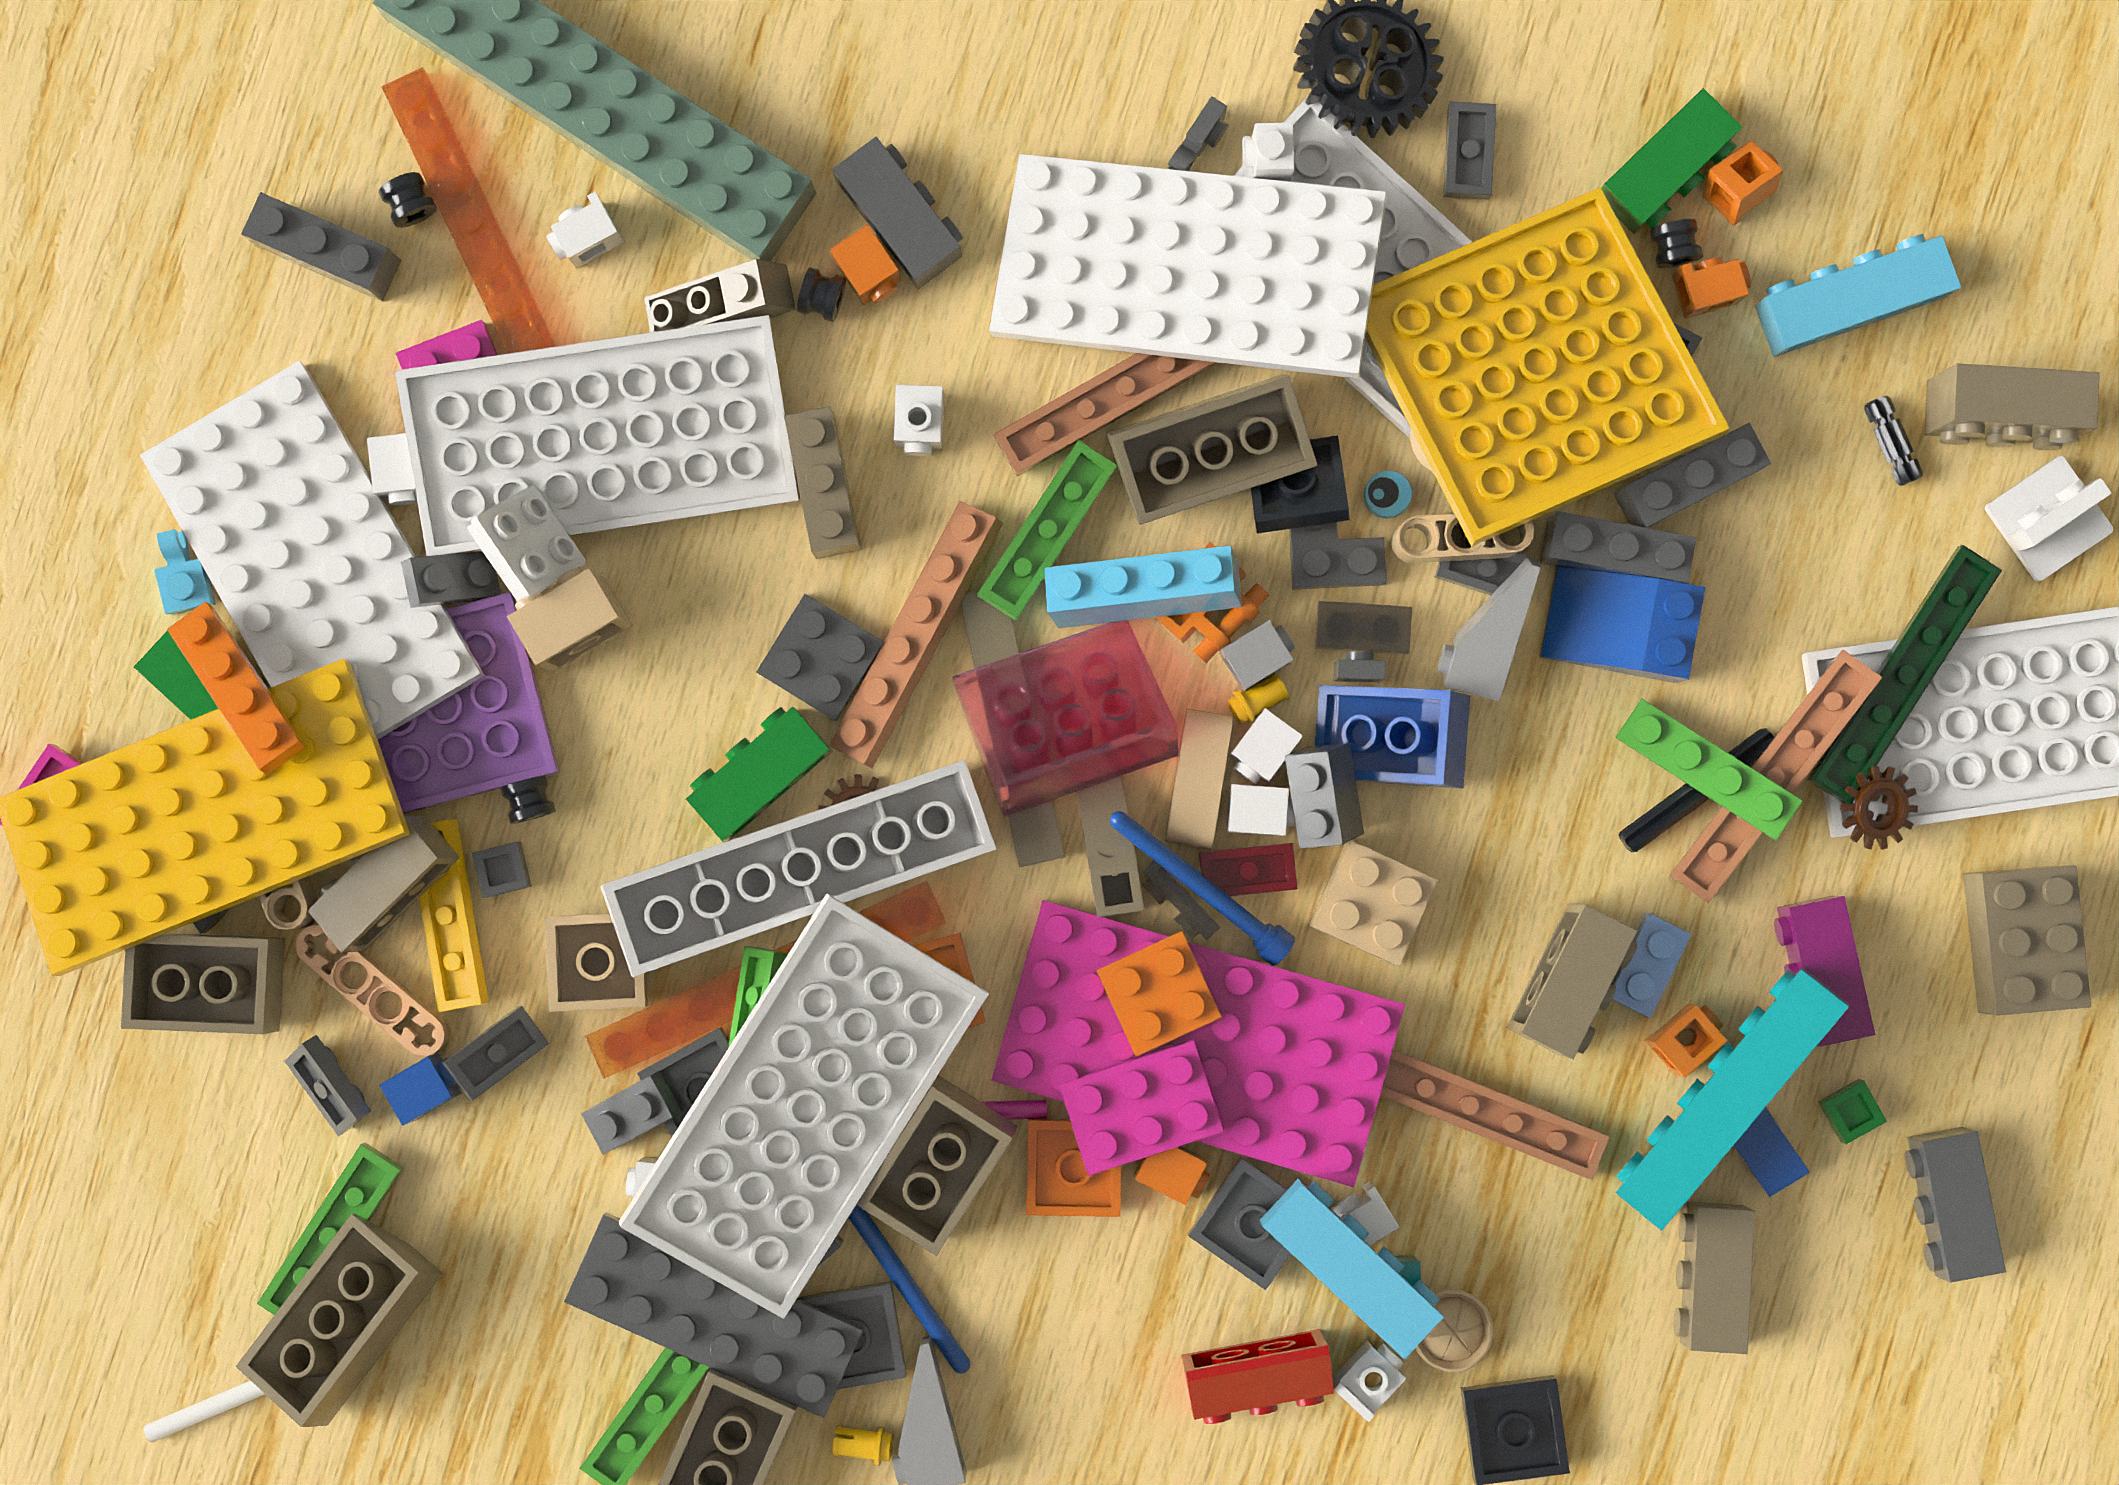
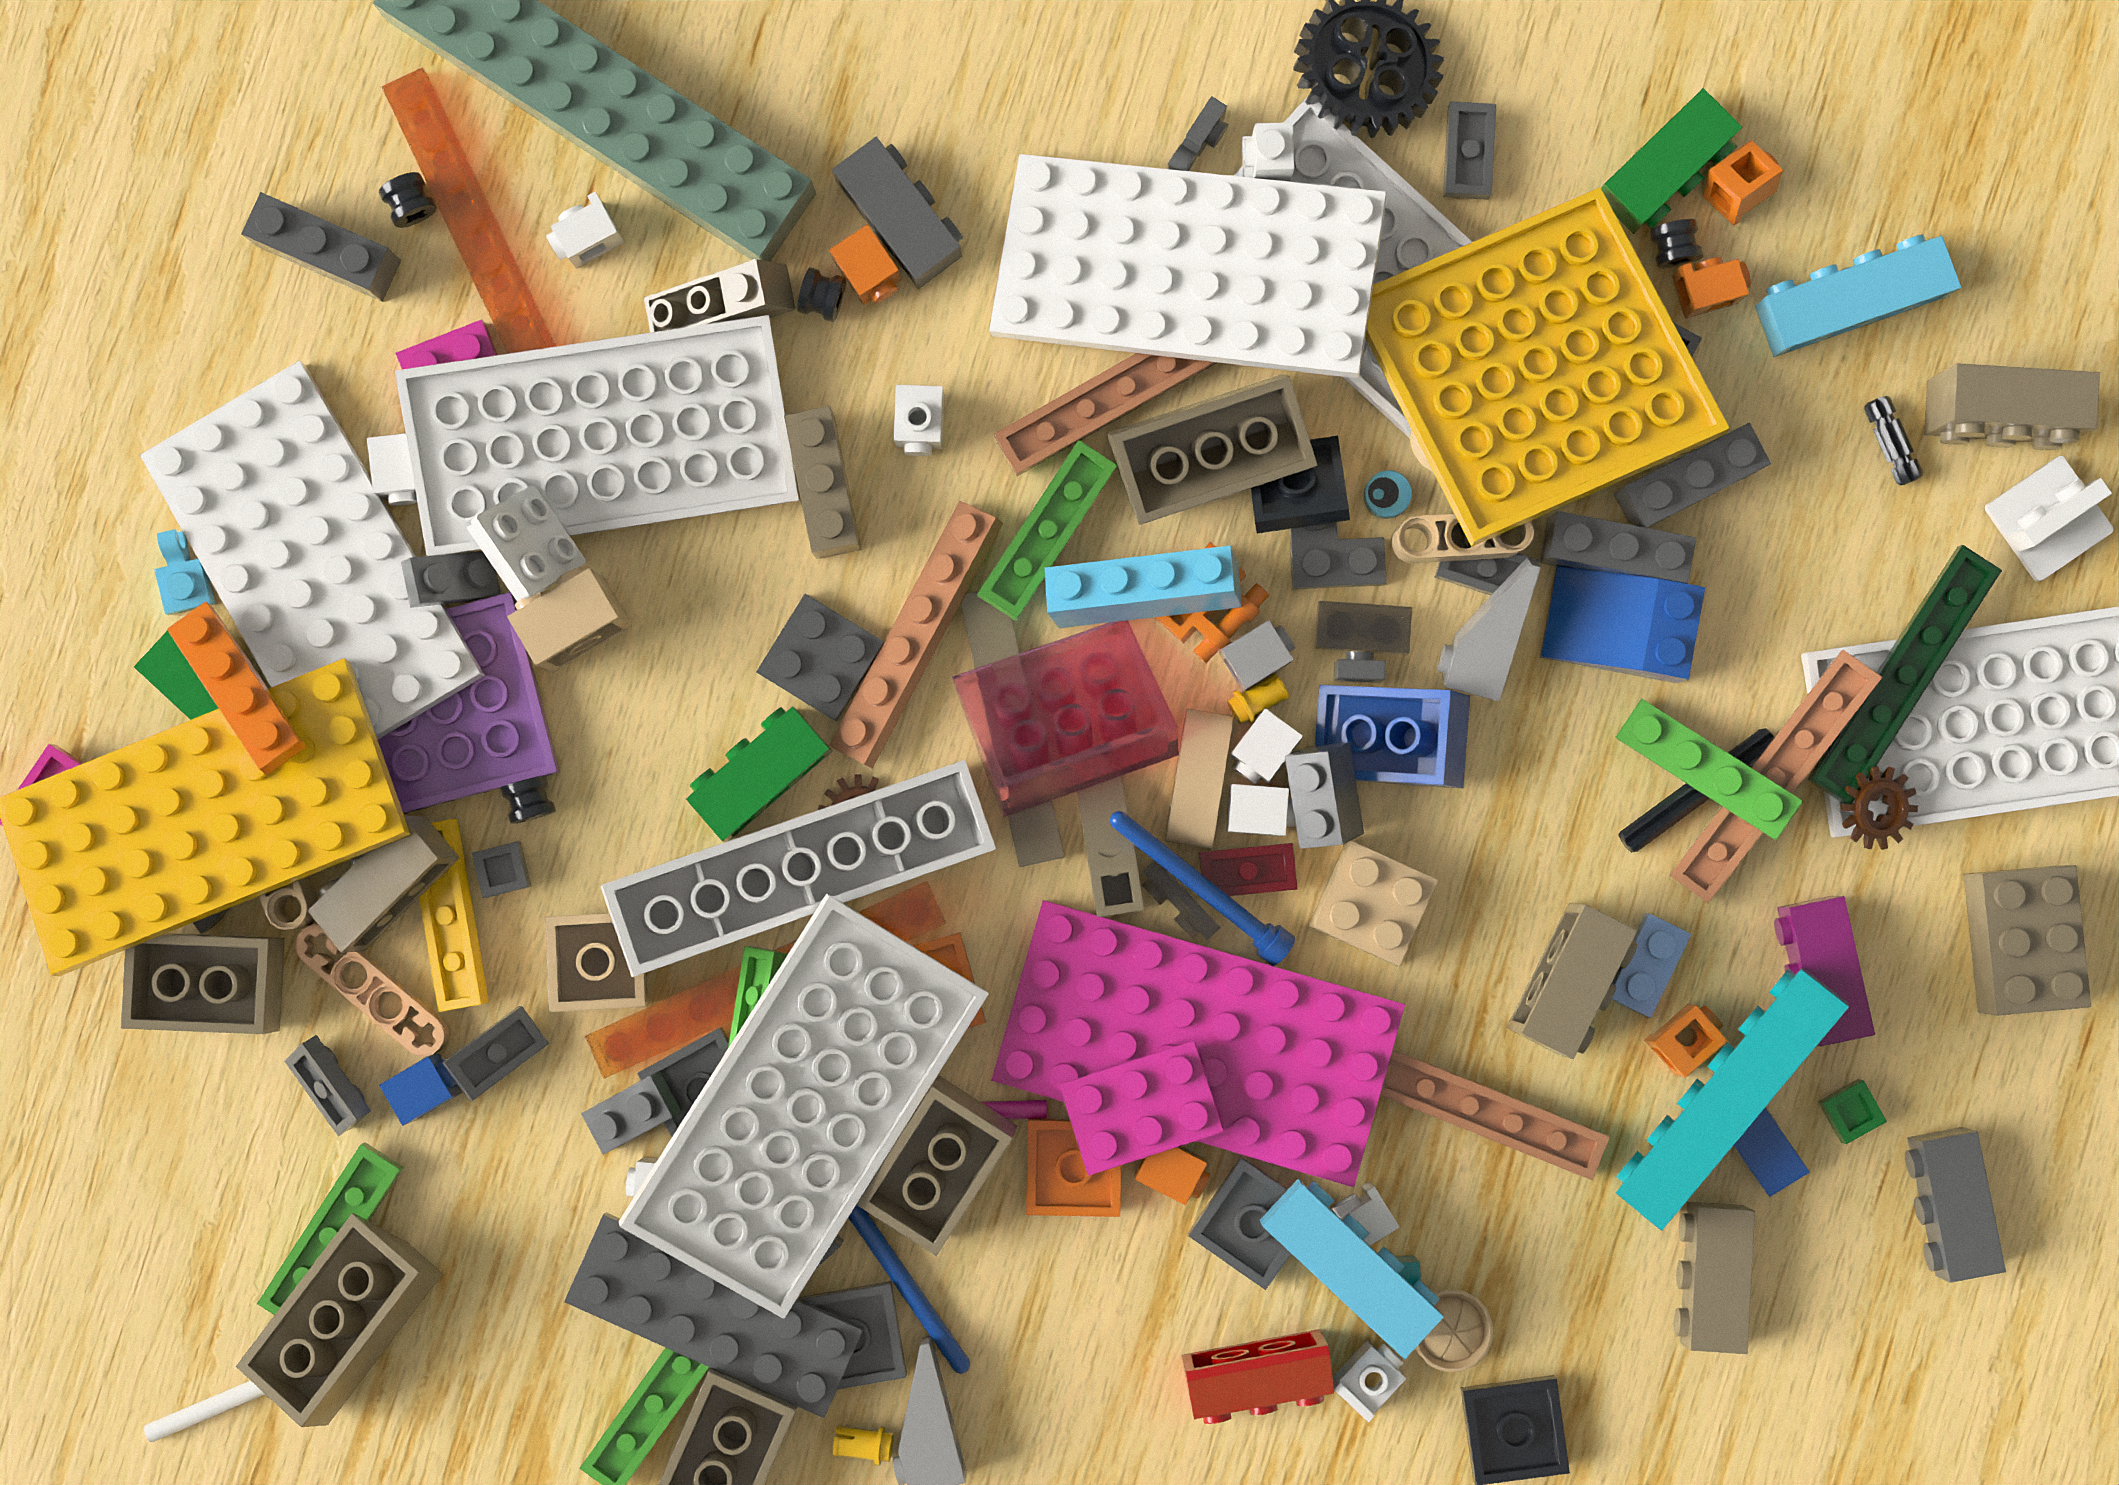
orange plate [1096,931,1222,1057] -> none

